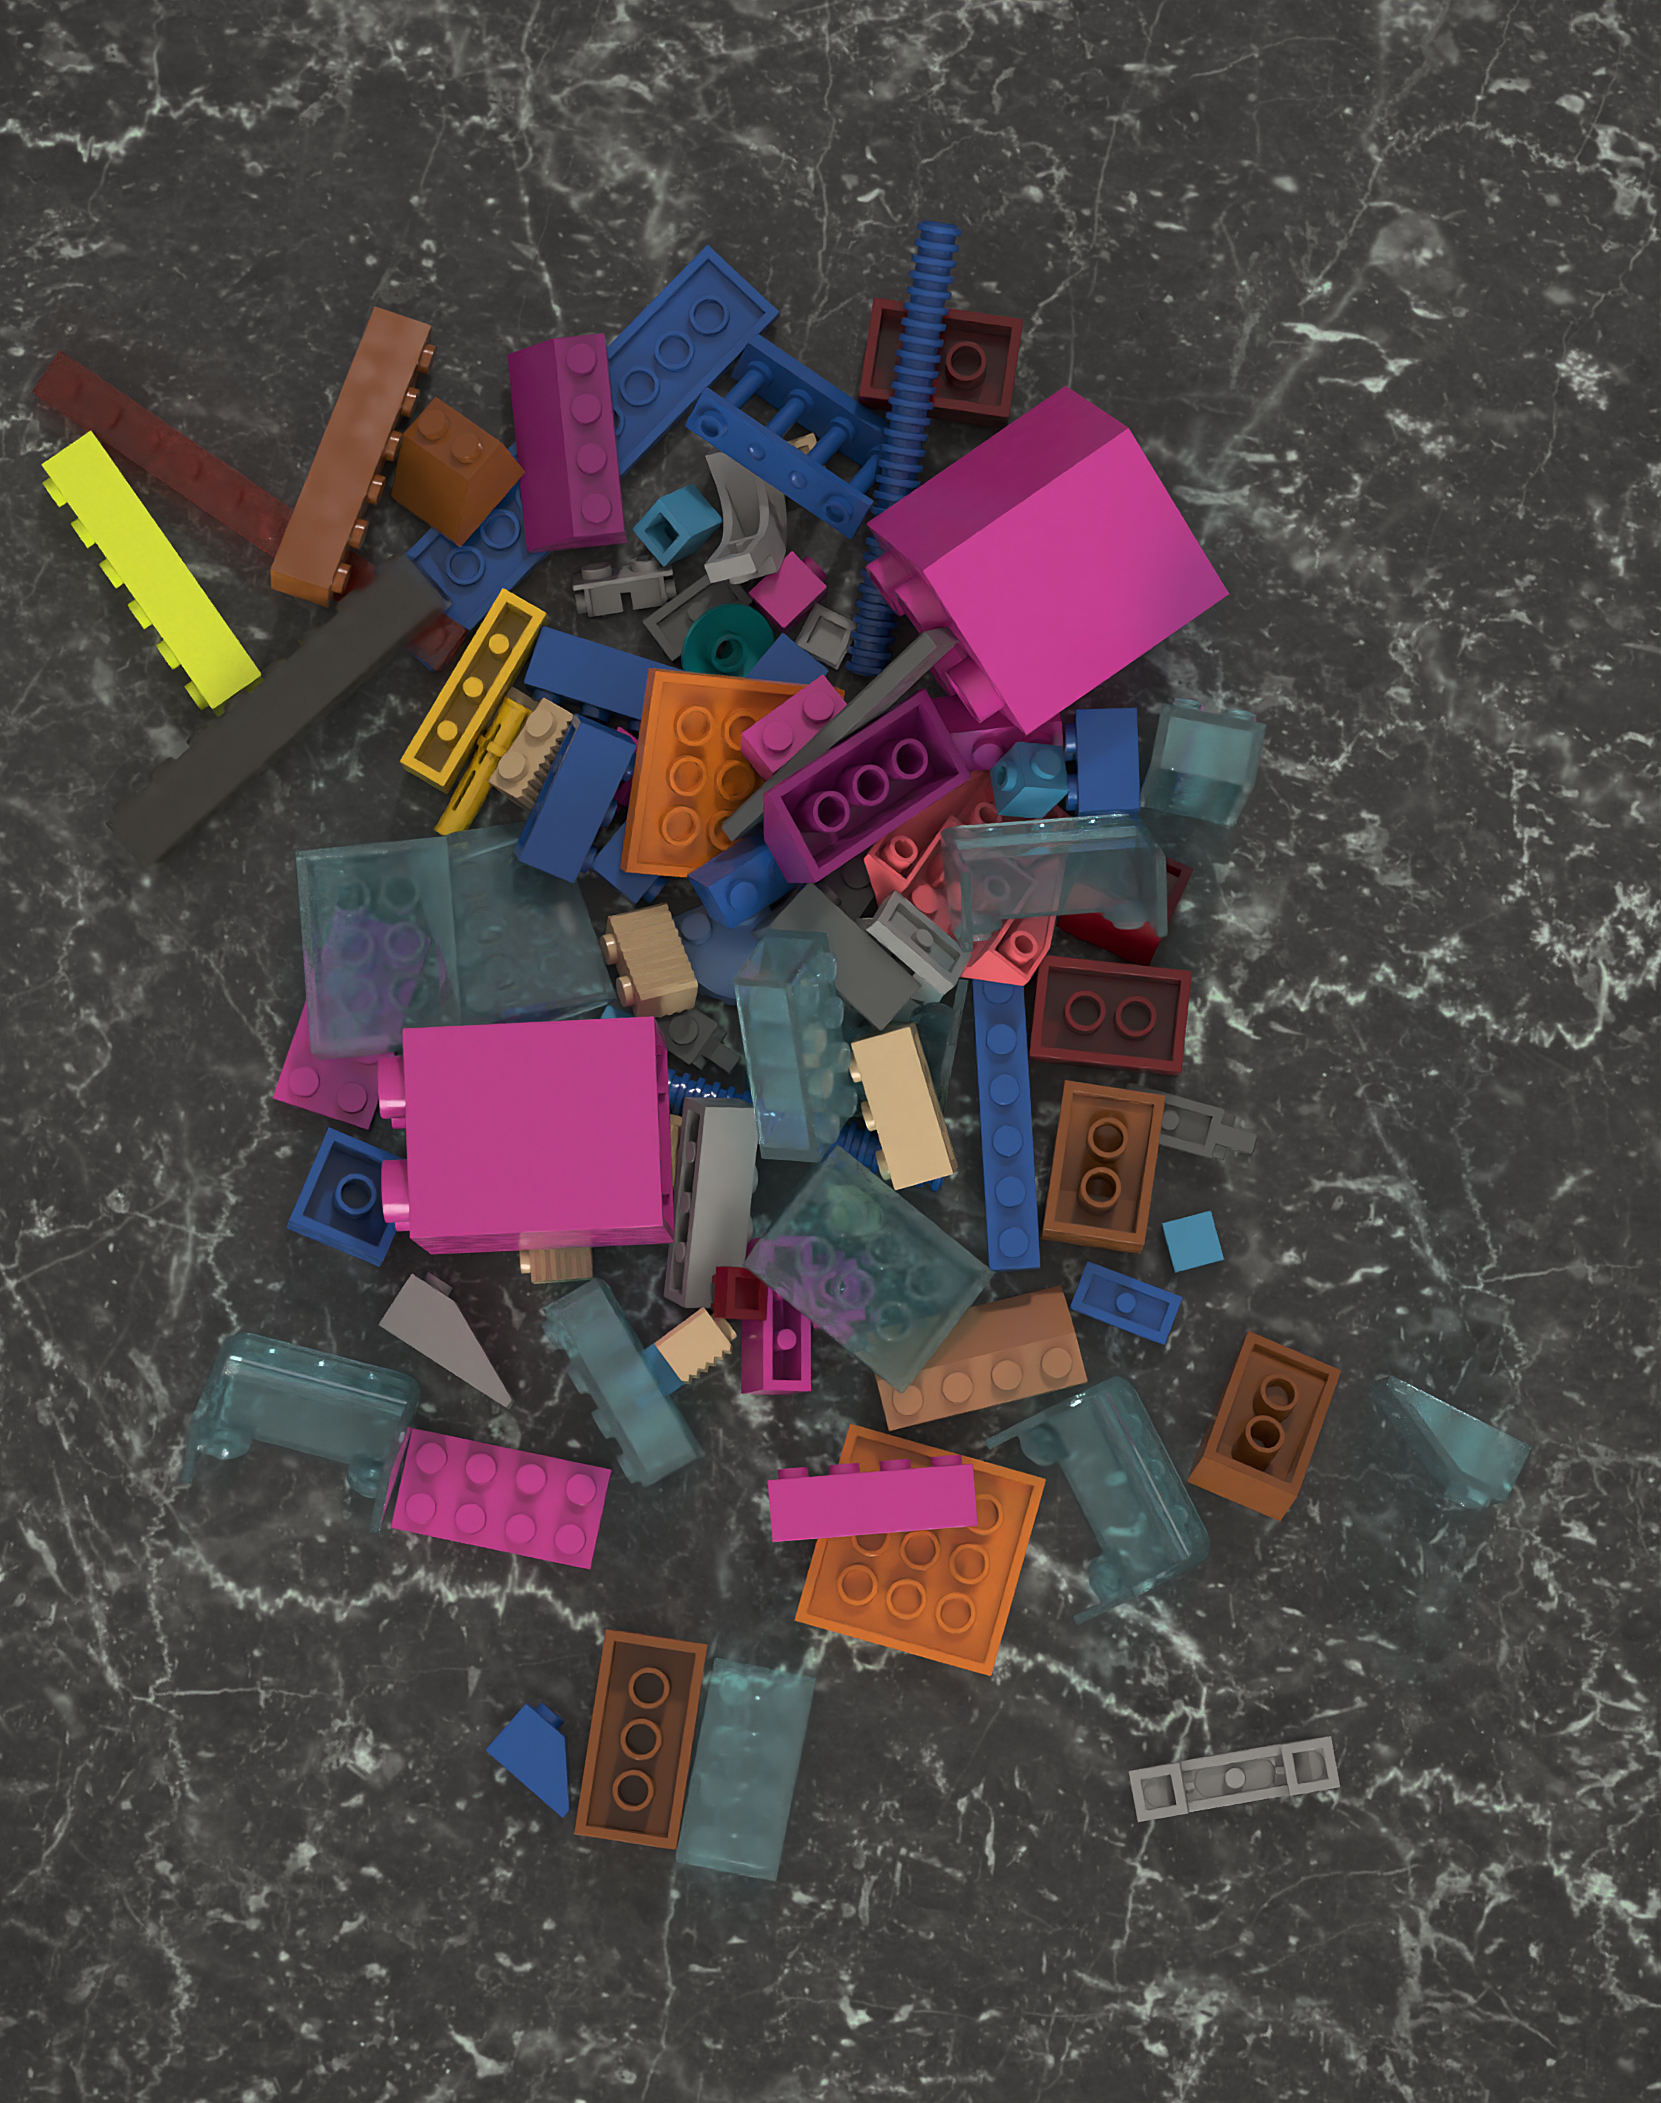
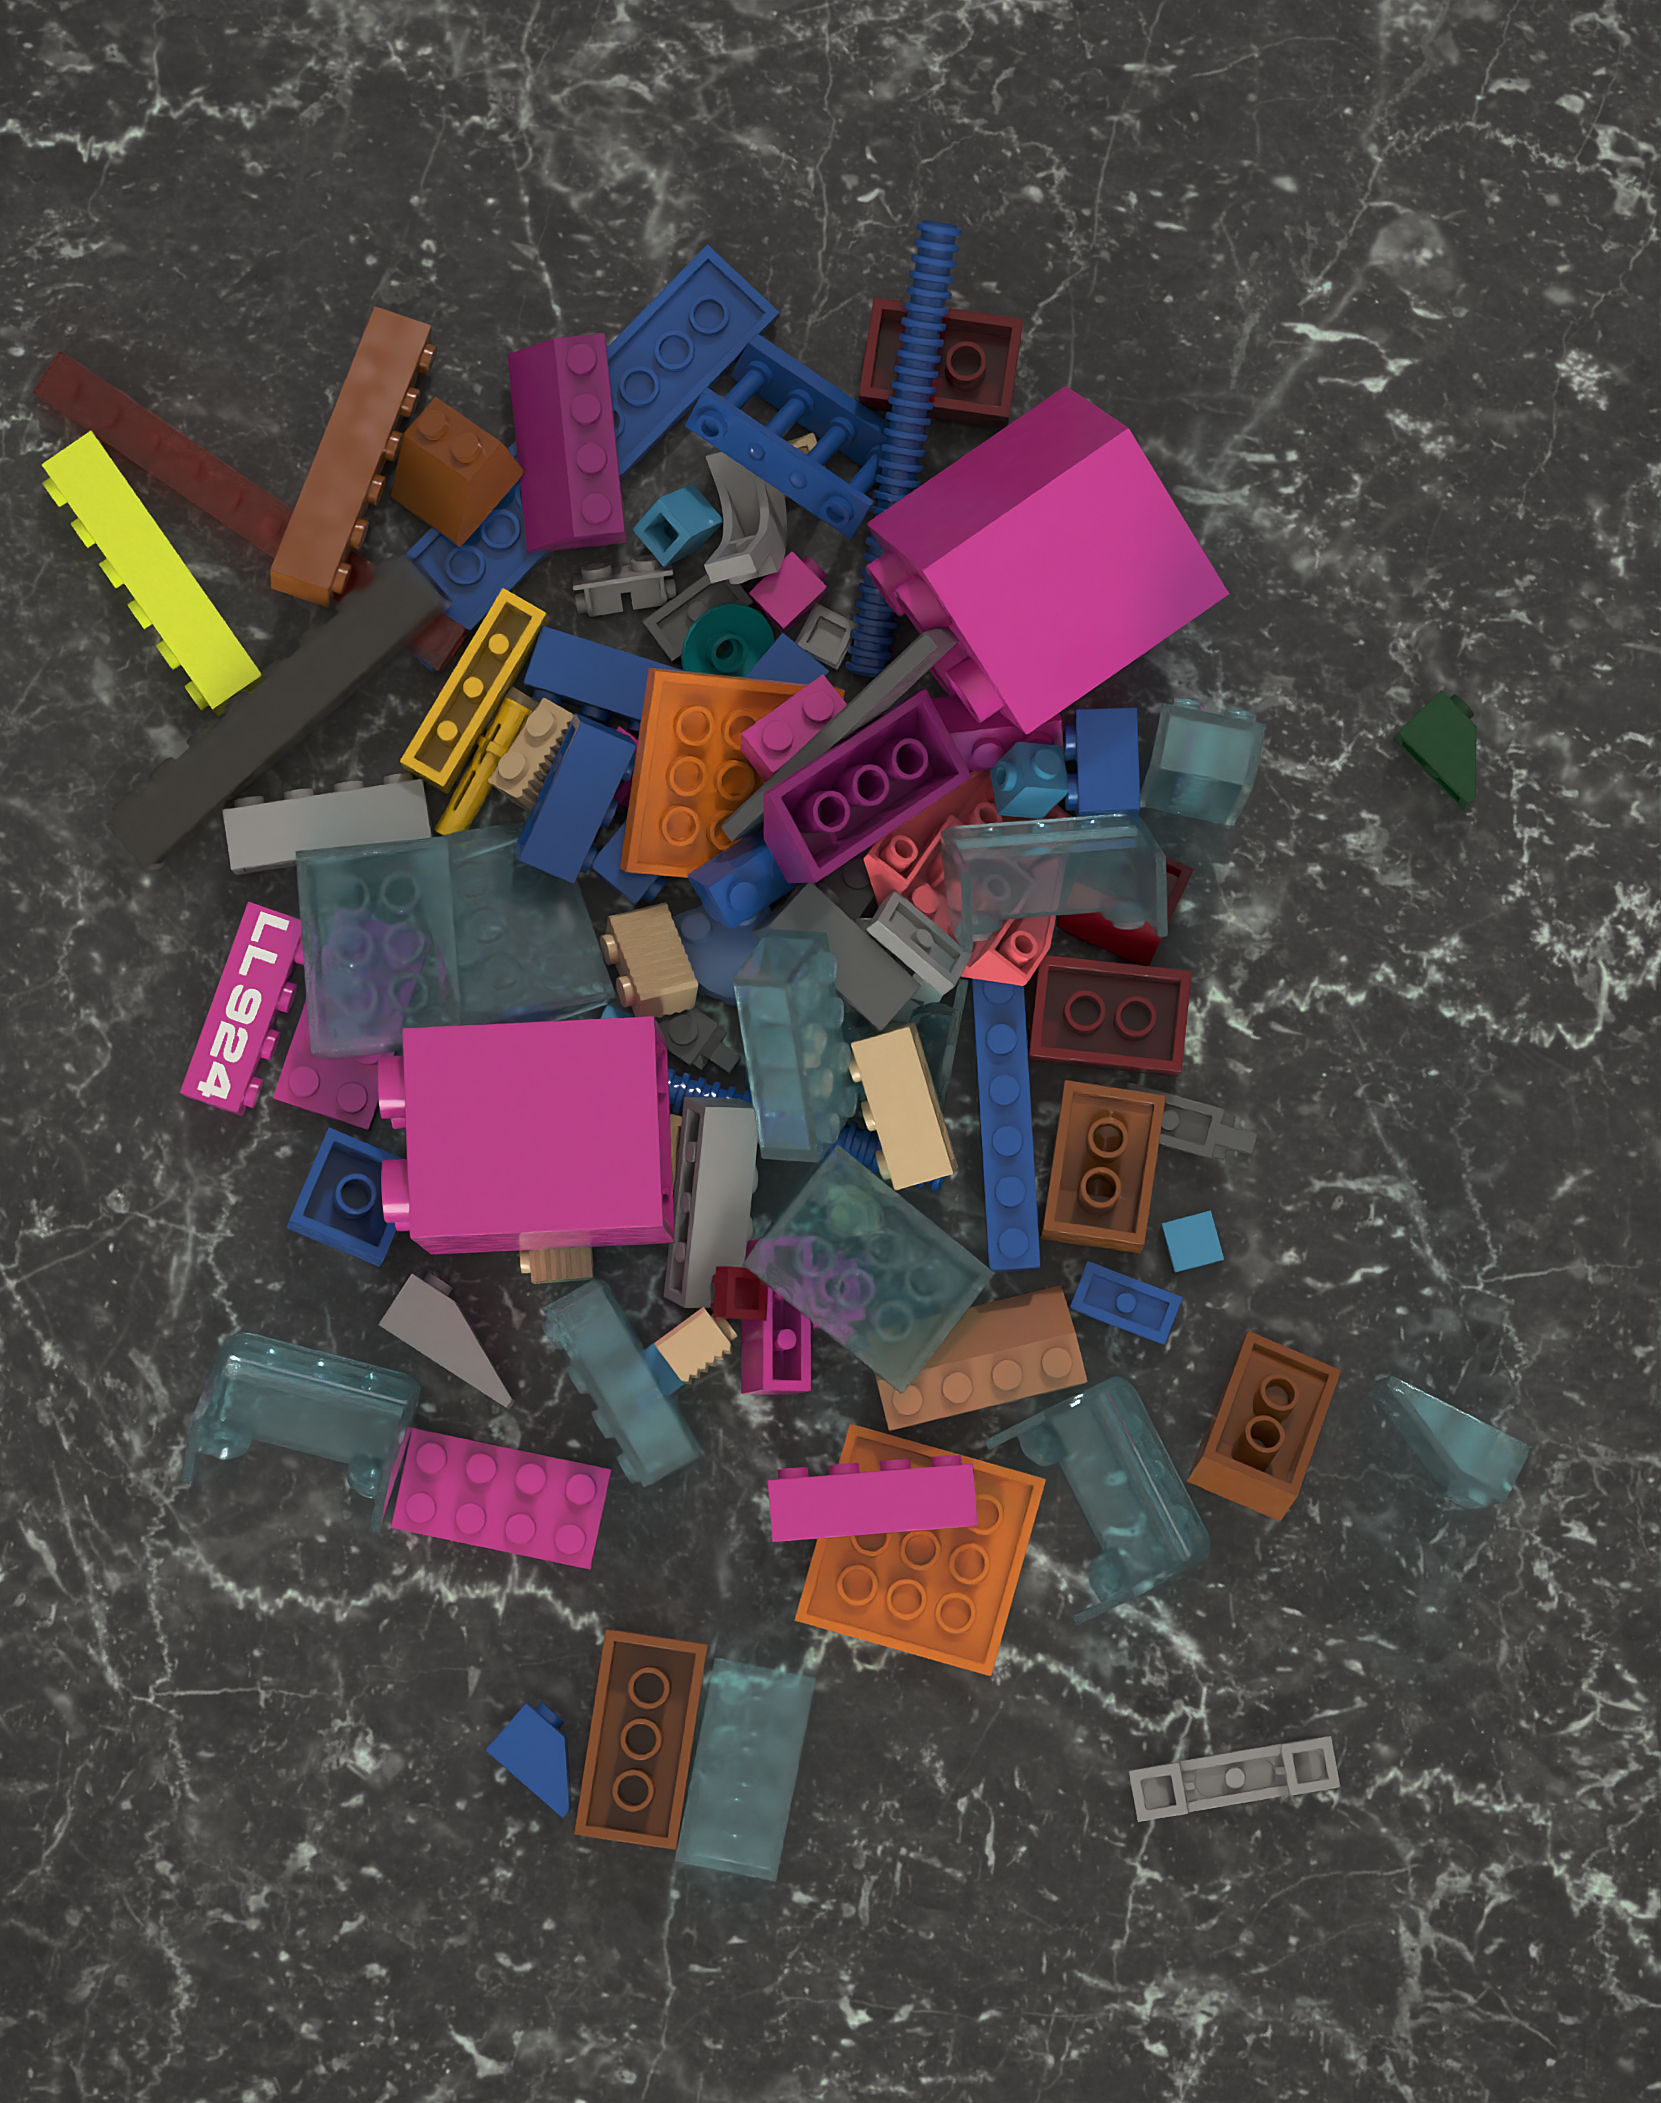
none -> dark pink brick [180,902,314,1116]
none -> light grey brick [222,773,435,875]
none -> dark green slope [1394,690,1477,811]

